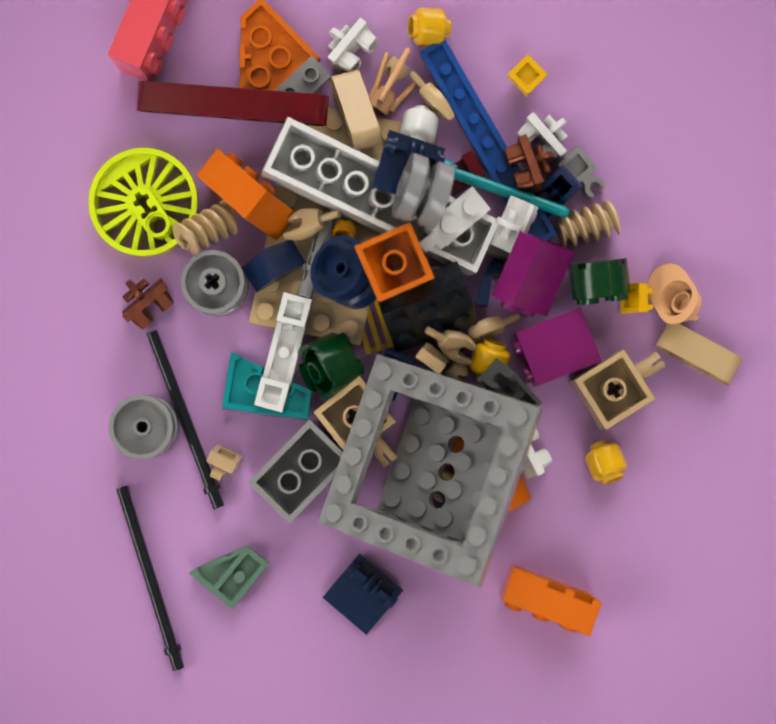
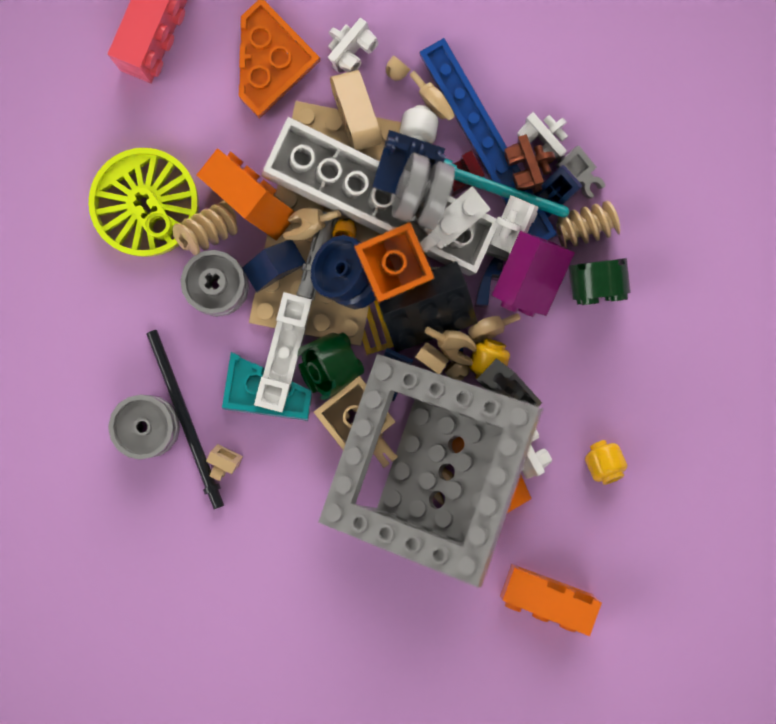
black bar [116,486,184,671] -> none
copper hips [122,278,174,329] -> none
dark red beam [136,81,329,126] -> none
sand green wing [189,545,270,609] -> none
light grey brick [248,419,343,524] -> none
light grey hinge [275,56,331,94] -> none
dark blue hinge [322,553,404,635] -> none
light nougat plant [368,48,418,116] -> none
yellow head [408,8,451,46] -> none
yellow tile [507,55,548,97] -> none
magenta brick [511,307,602,387] -> none
tan brick [570,349,666,430] -> none
yellow tile [620,283,653,314] -> none
light nougat piece [648,263,702,325] -> none
tan beam [655,323,743,385] -> none

